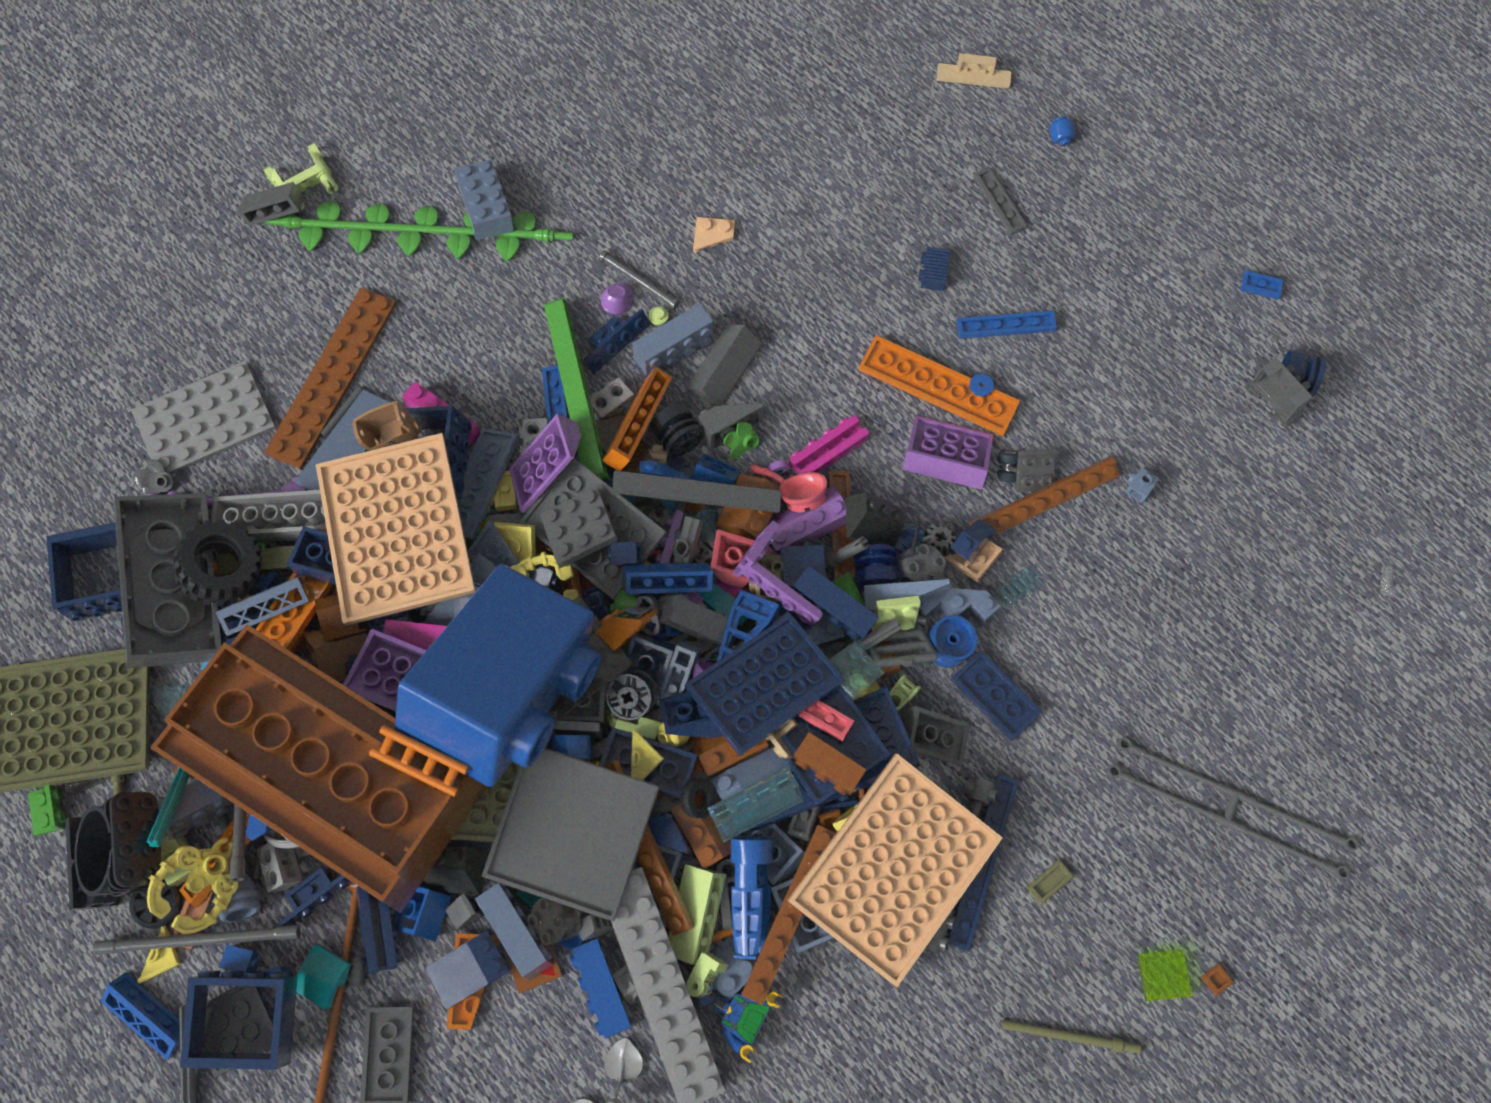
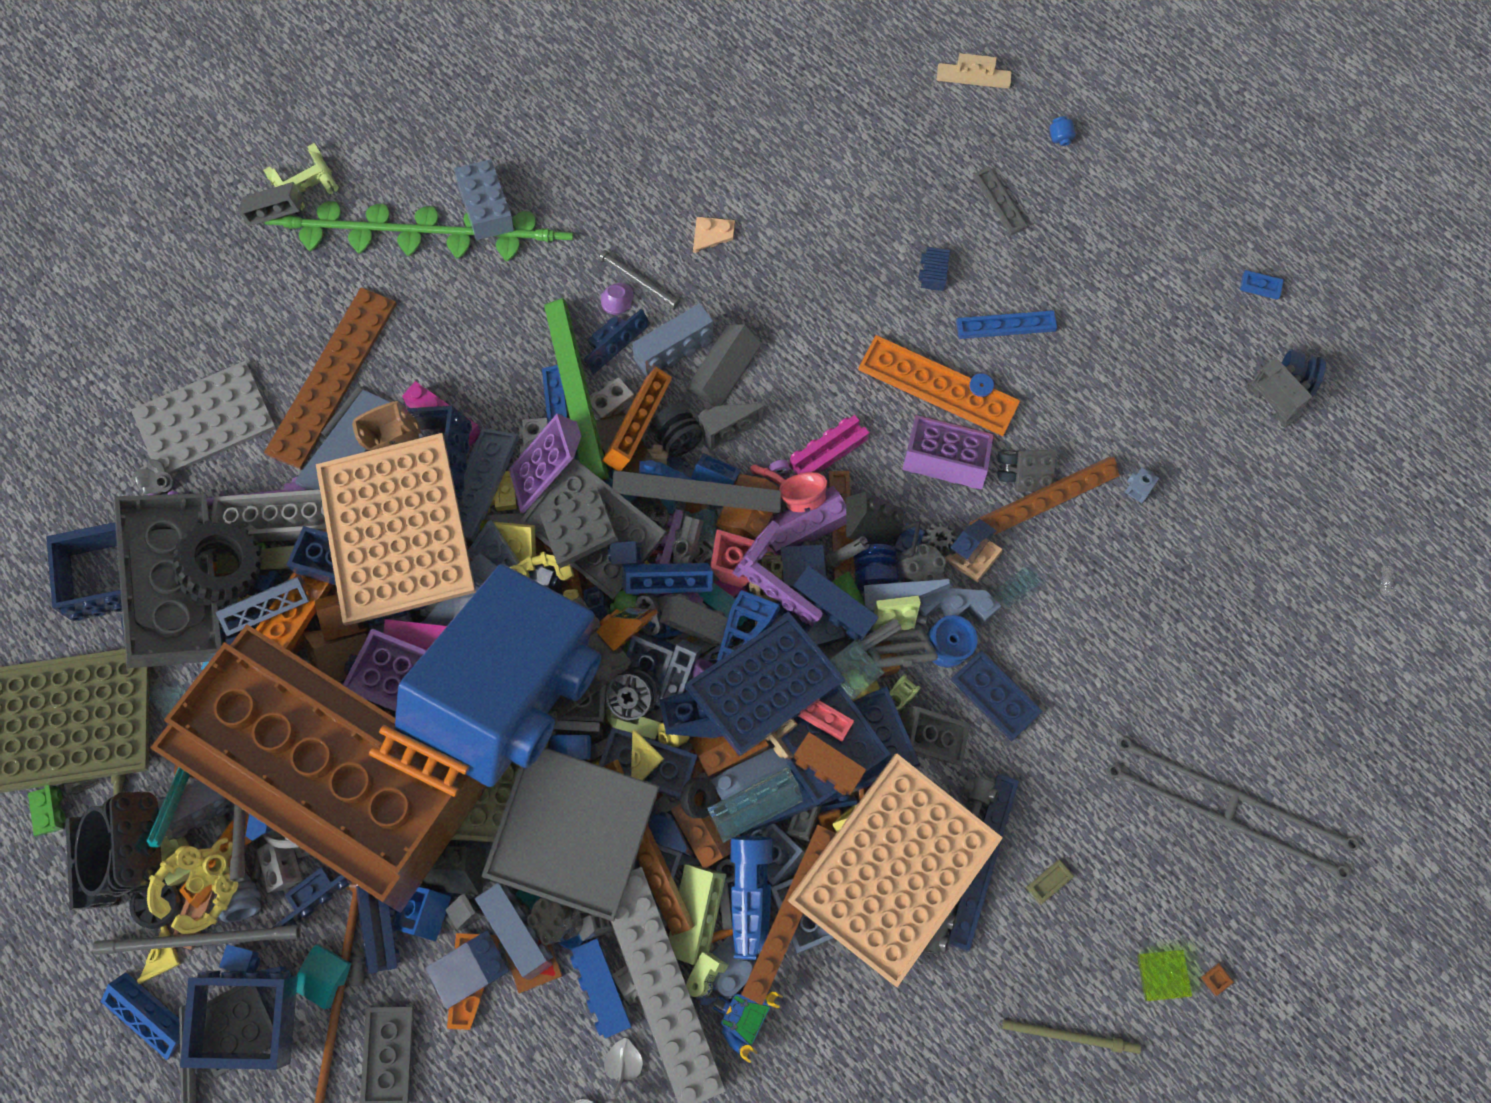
yellowish green plate [649,306,668,325] -> none
bright green plate [724,421,759,459] -> none

